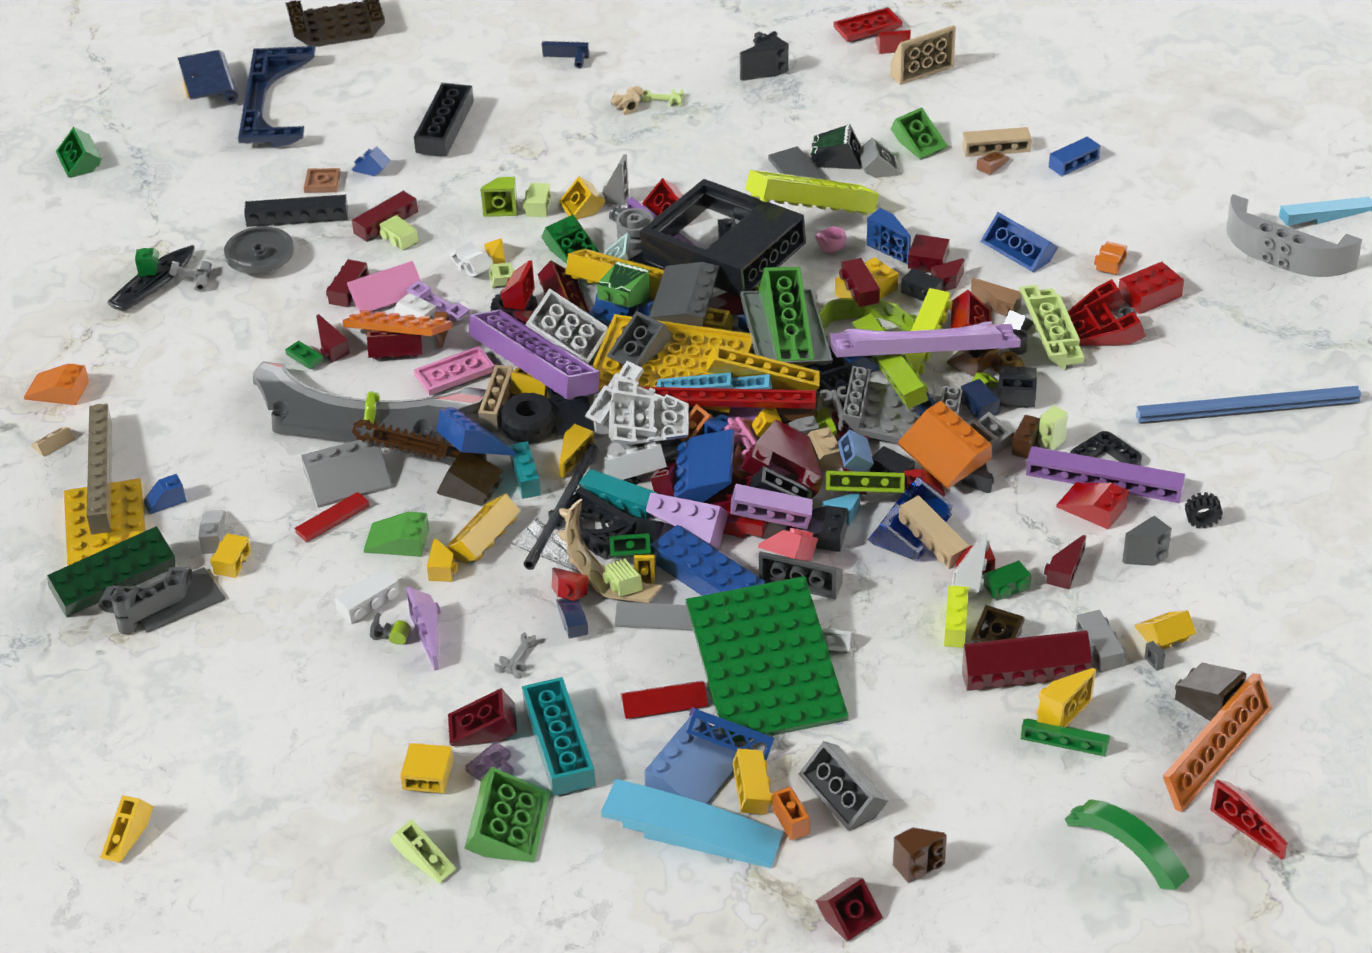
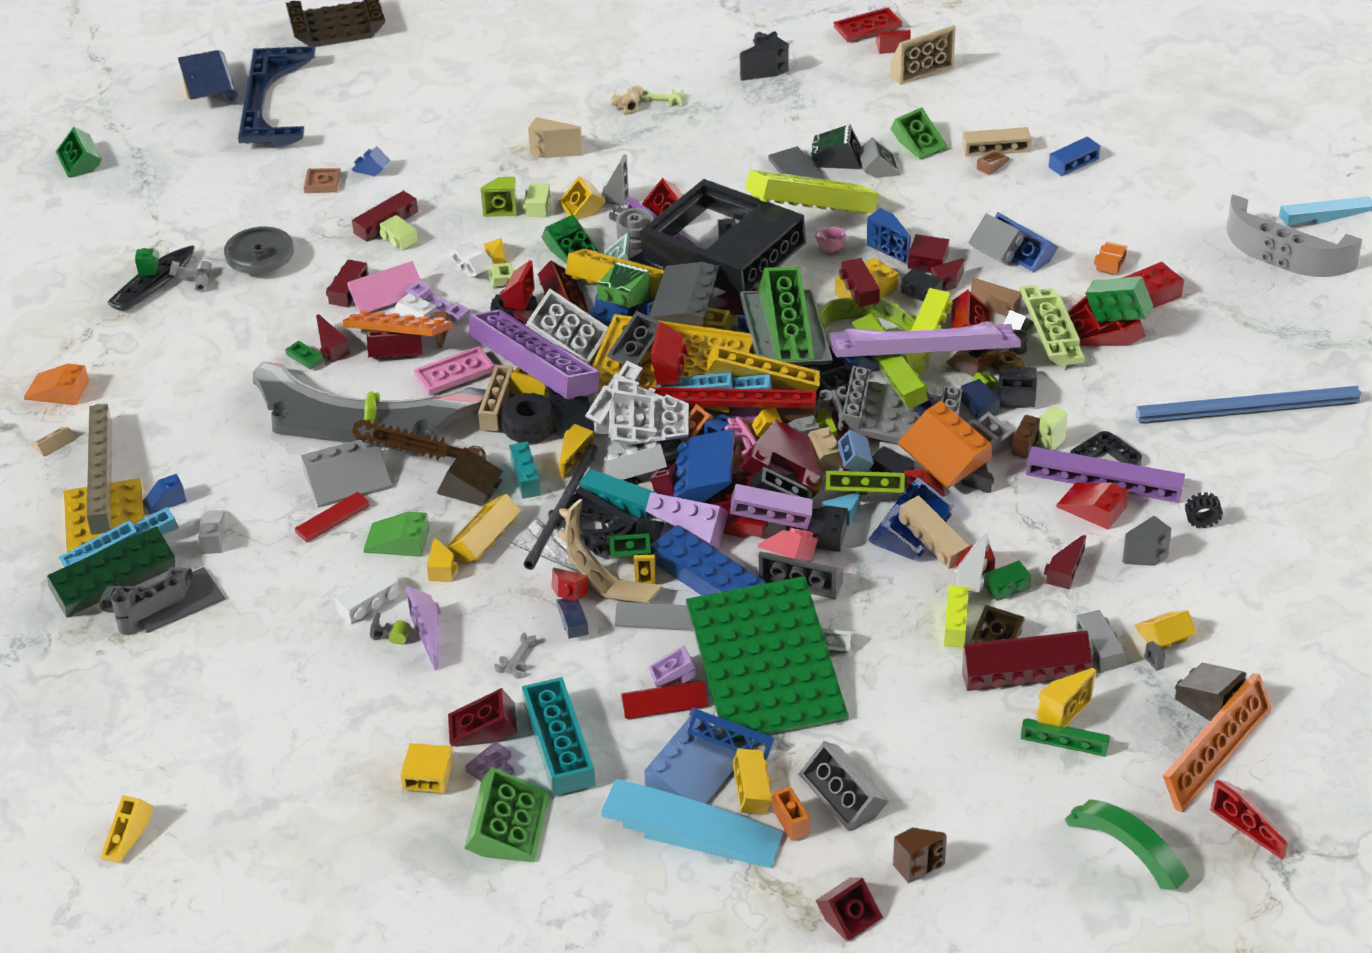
yellow brick [210,533,251,578] -> none
black brick [244,194,348,227] -> none
yellowish green slope [390,819,456,883] -> none
black brick [414,83,474,156] -> none
blue slope [436,407,516,456] -> none
dark blue piece [542,41,590,68] -> none
yellowish green brick [603,558,643,598] -> none
none -> medium azure slope [59,507,179,567]
none -> tan slope [528,117,583,158]
none -> lavender slope [648,645,697,687]
none -> red slope [650,322,689,385]
none -> light grey brick [968,213,1025,265]
none -> green brick [1085,276,1153,322]

